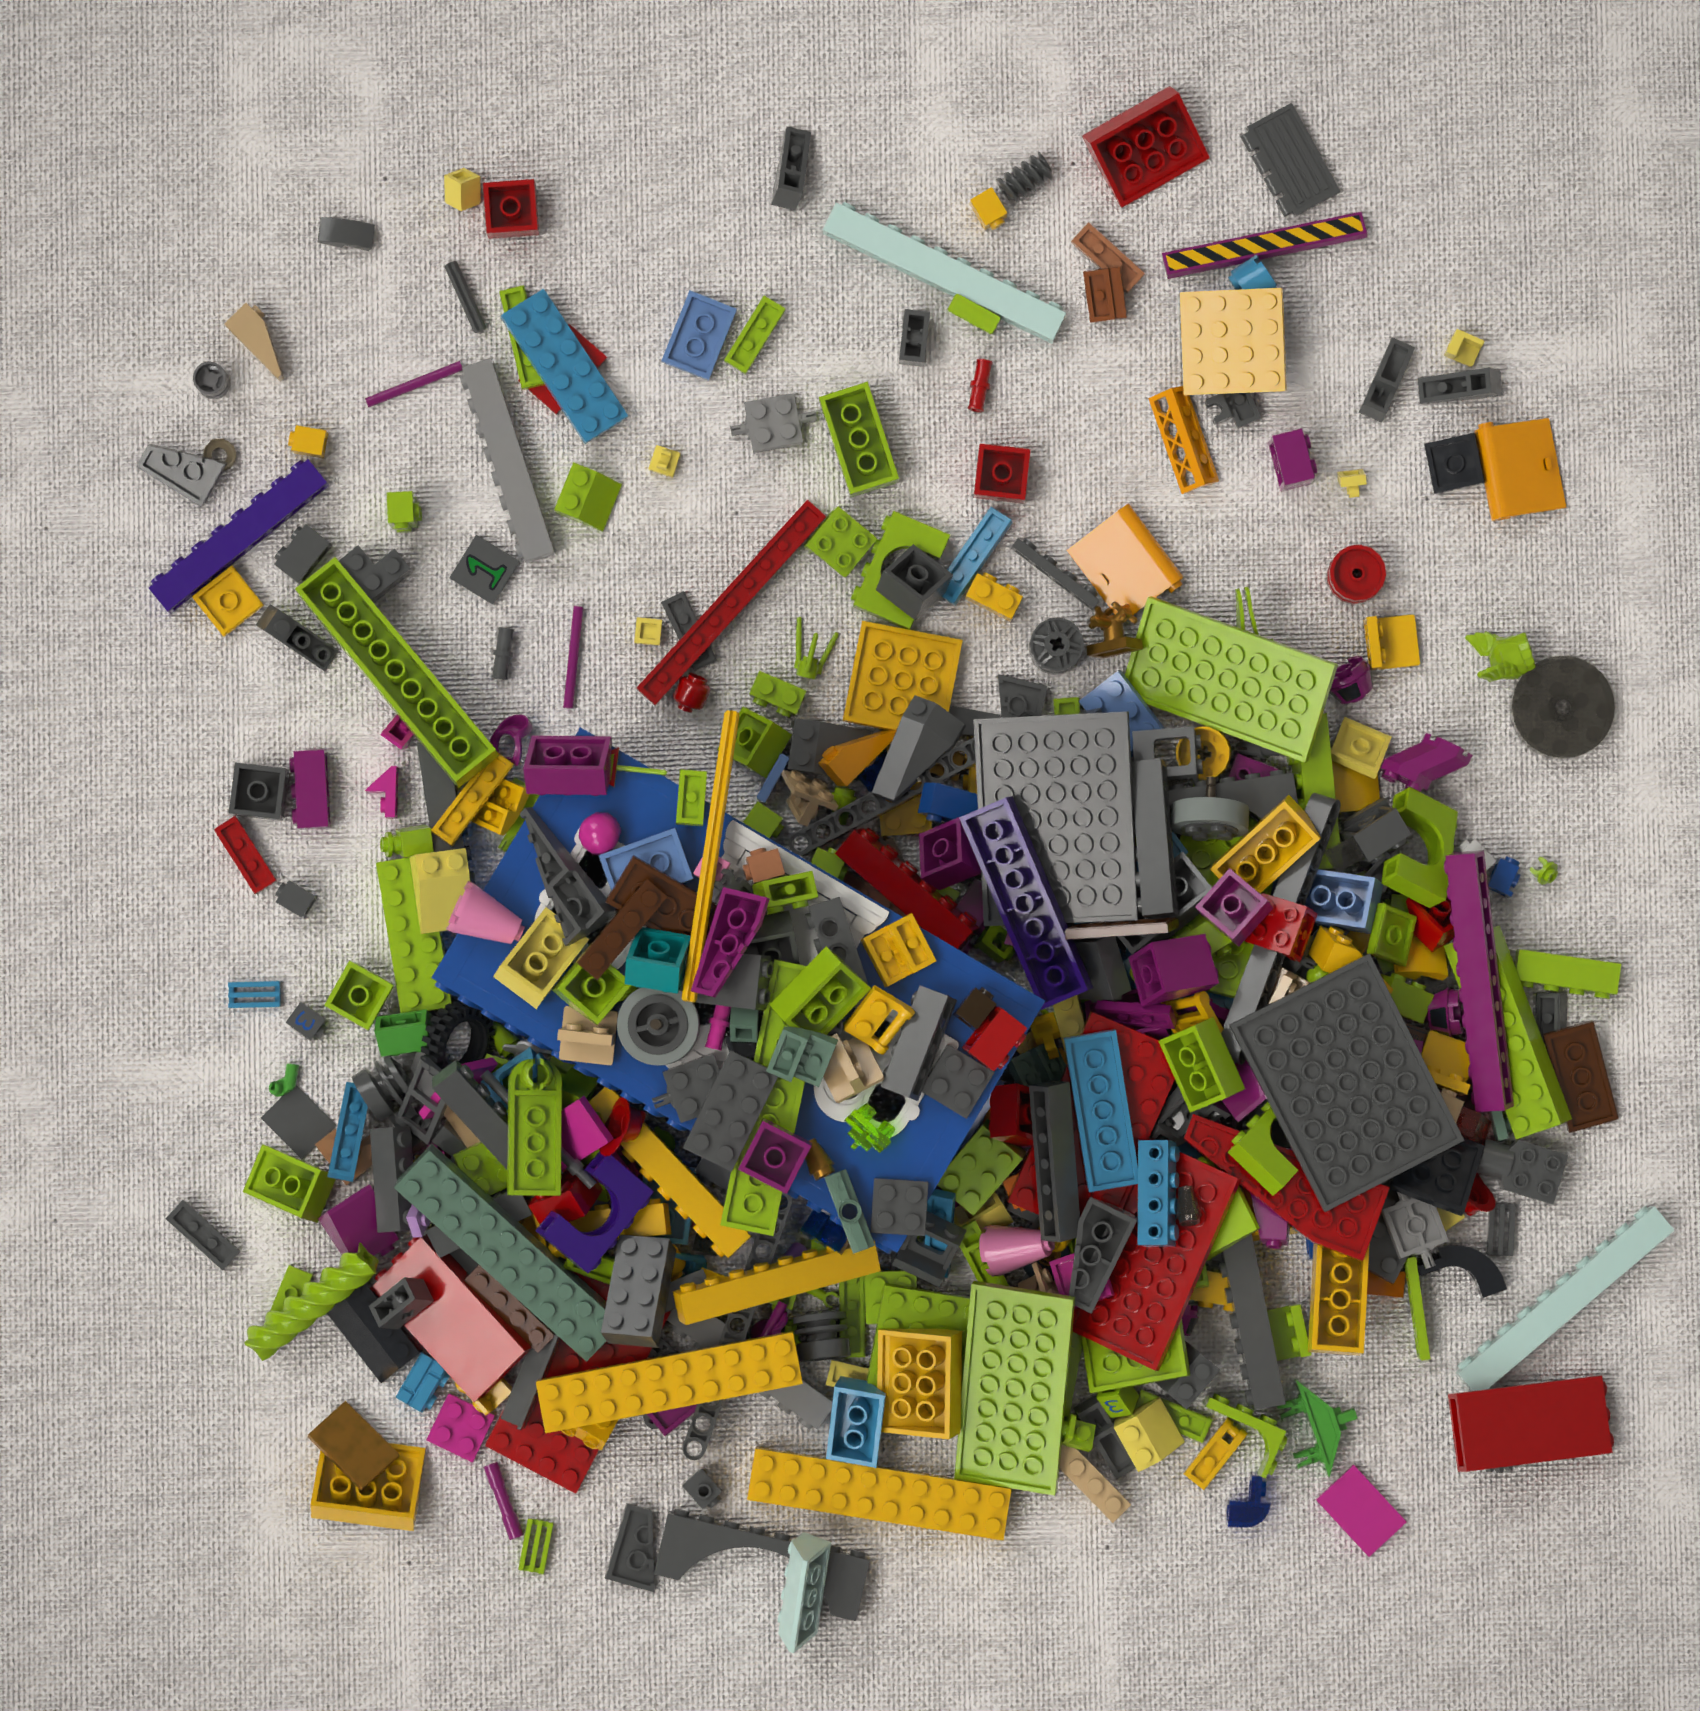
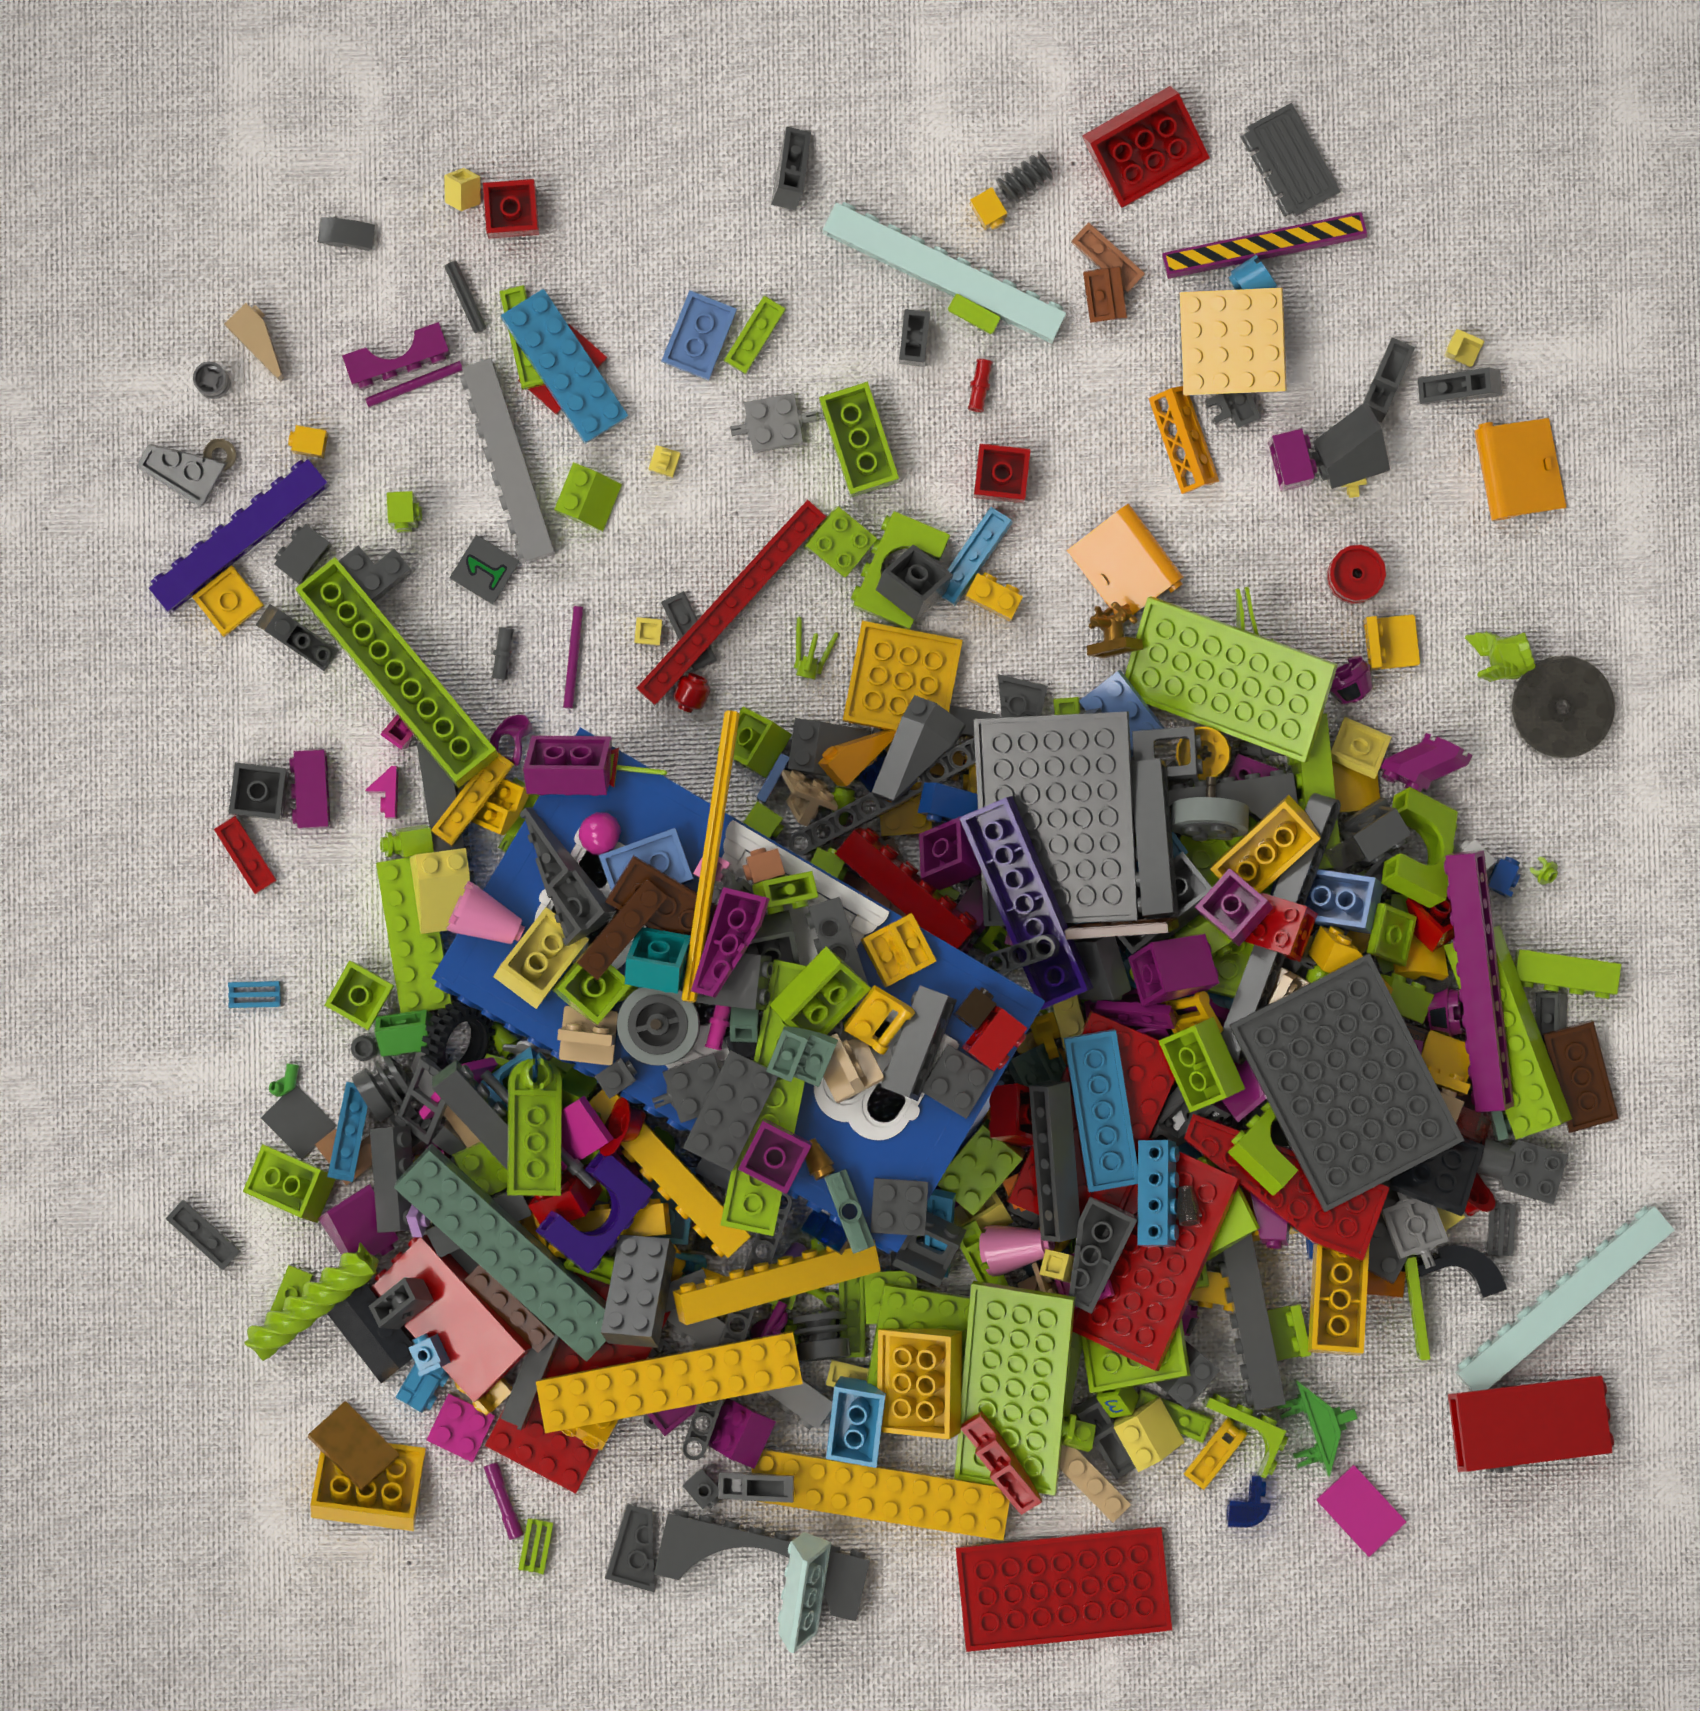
dark grey brick [275,880,318,919] -> none
dark grey brick [286,1002,328,1041] -> none
lime plate [676,769,707,826] -> none
lime brick [749,671,807,718] -> none
clear neon green hips [844,1103,895,1153] -> none
dark grey plate [1011,538,1100,611] -> none
dark grey wheel [1029,617,1084,675] -> none
black plate [1424,433,1485,494] -> none
none -> magenta arch [342,322,451,390]
none -> dark grey plate [351,1035,377,1061]
none -> dark azure brick [409,1333,450,1377]
none -> dark grey bracket [594,1058,637,1099]
none -> magenta brick [708,1398,776,1469]
none -> dark grey slope [718,1471,794,1503]
none -> red plate [955,1526,1172,1652]
none -> red slope [960,1411,1042,1515]
none -> dark grey beam [983,934,1060,974]
none -> light yellow panel [1039,1249,1074,1283]
none -> dark grey slope [1312,402,1390,489]

